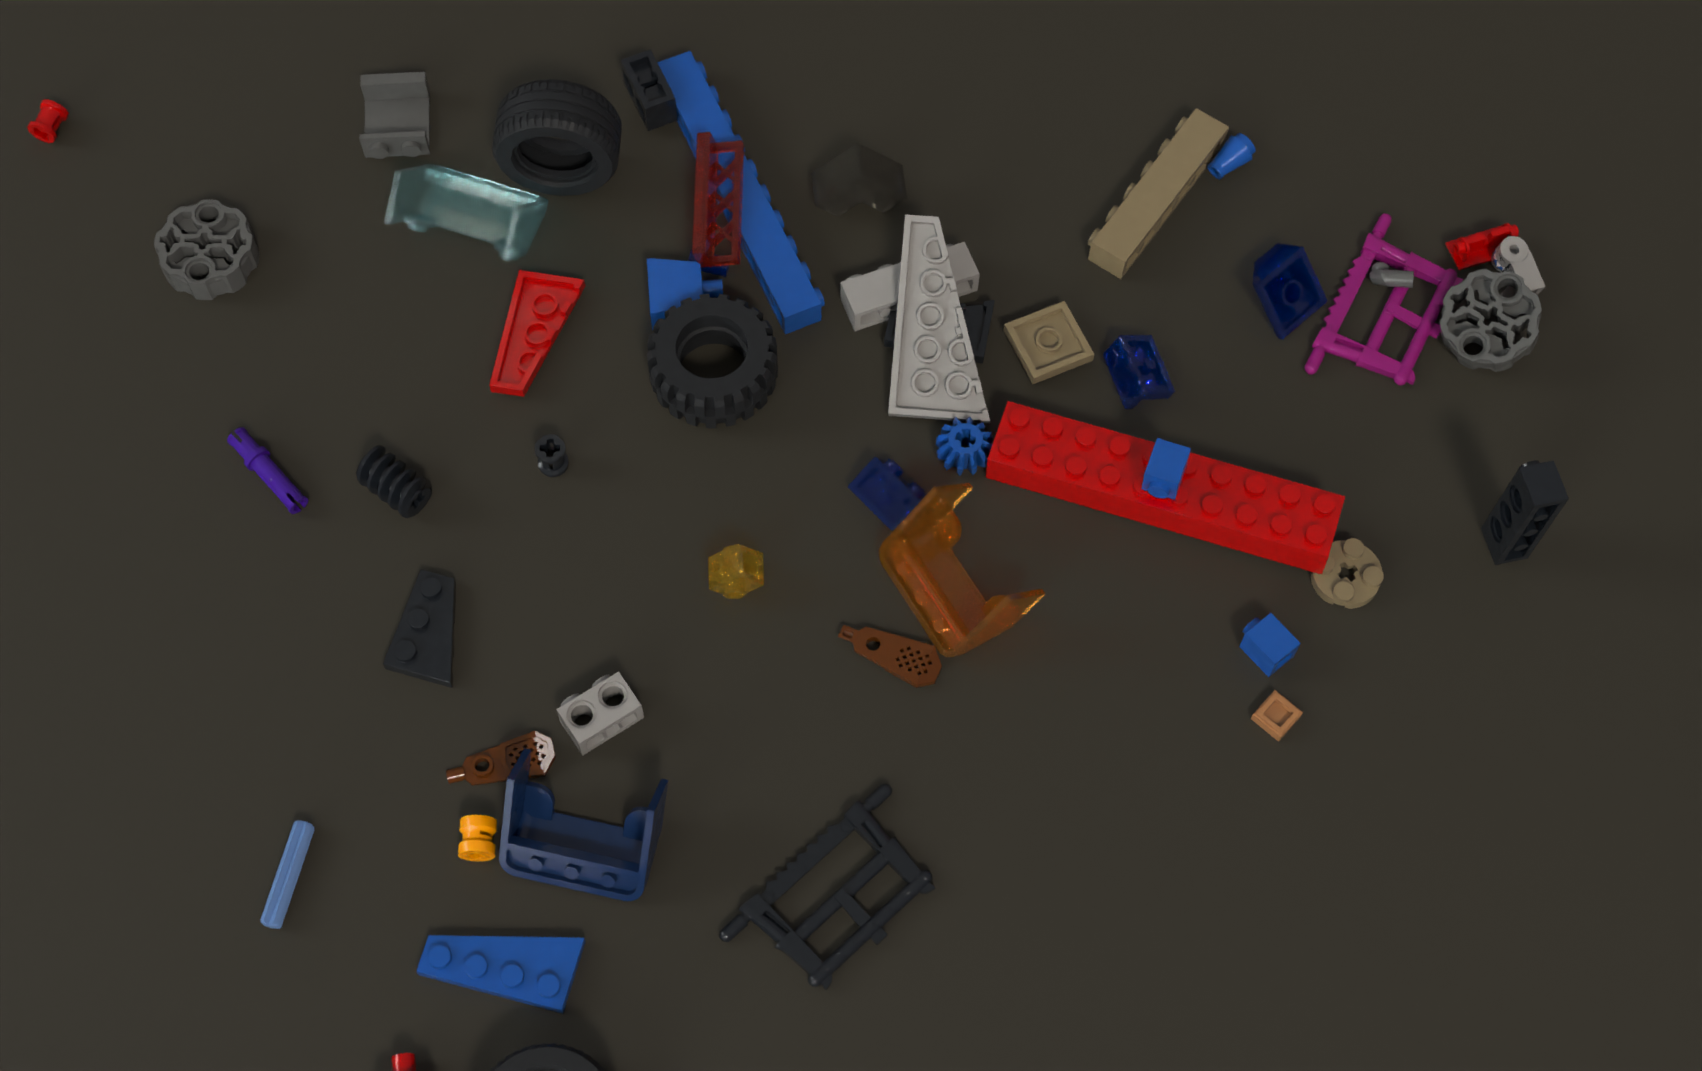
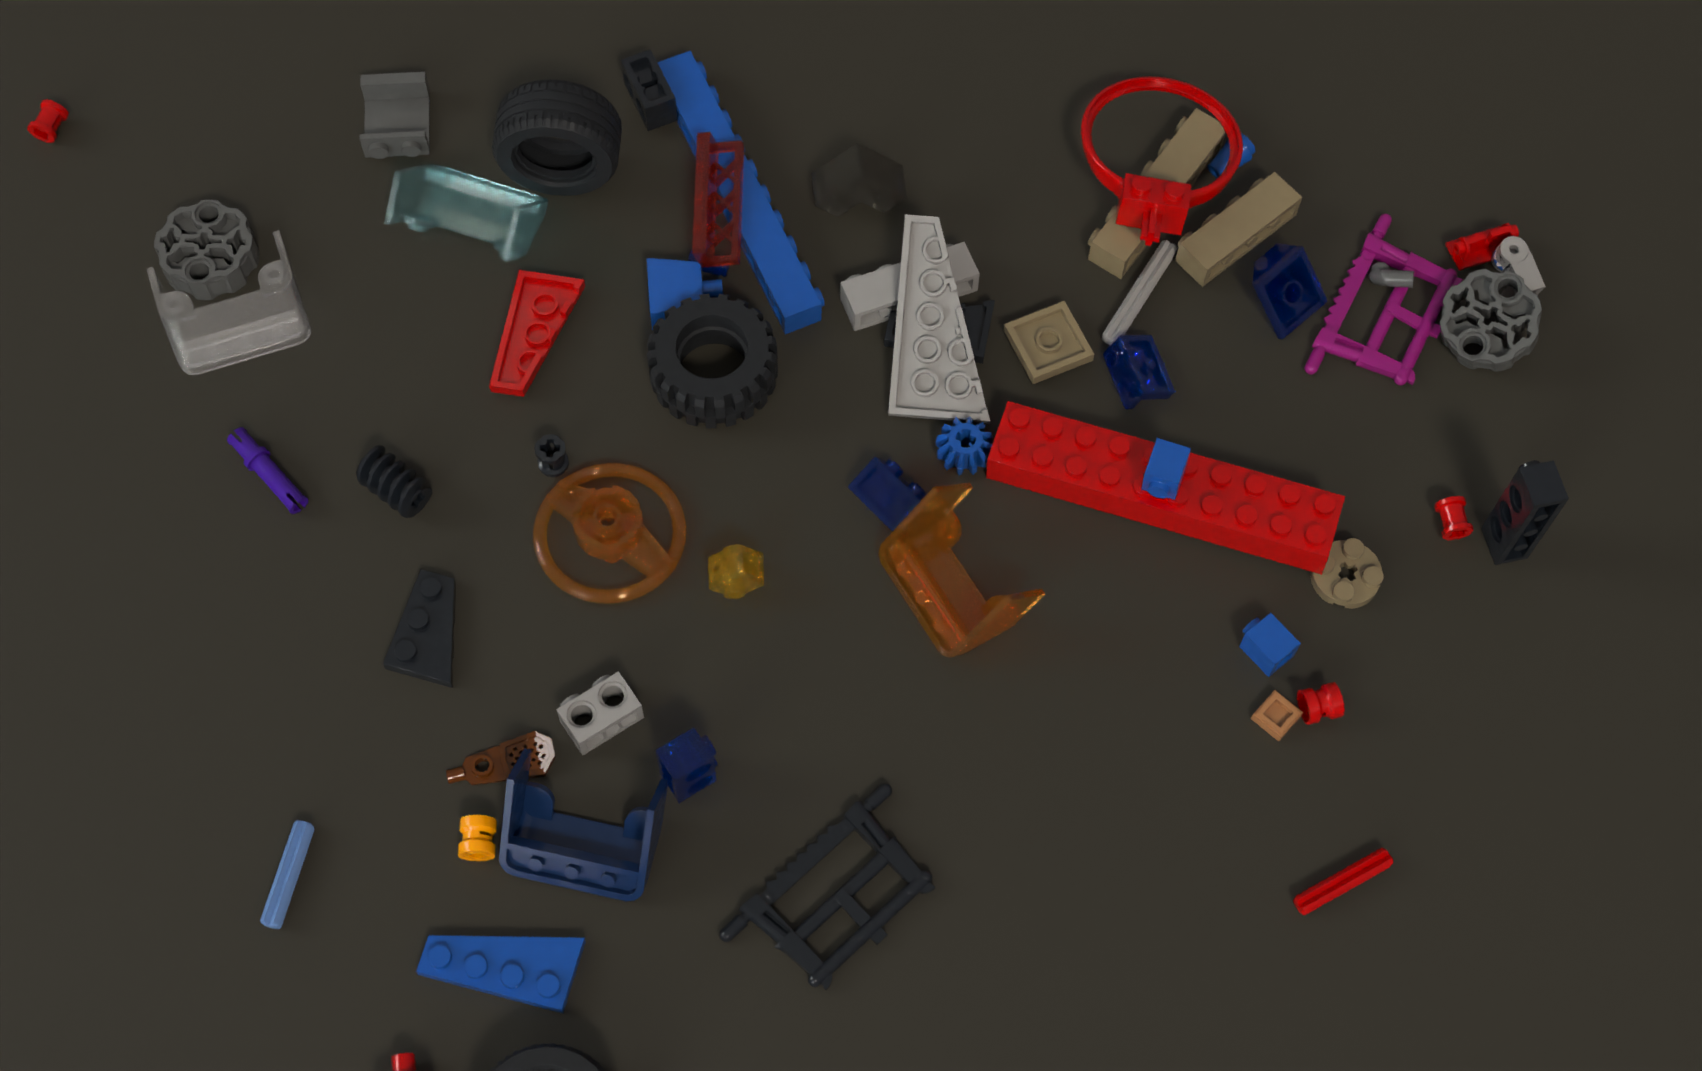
reddish brown piece [838,625,942,688] -> none
none -> clear windscreen [147,230,311,375]
none -> clear orange piece [533,463,687,604]
none -> clear blue brick [655,728,718,803]
none -> red brick [1081,76,1243,246]
none -> light grey axle [1102,240,1177,347]
none -> dark tan brick [1175,172,1302,287]
none -> red axle [1293,848,1394,915]
none -> red wheel [1297,682,1345,725]
none -> red bush [1434,496,1474,540]

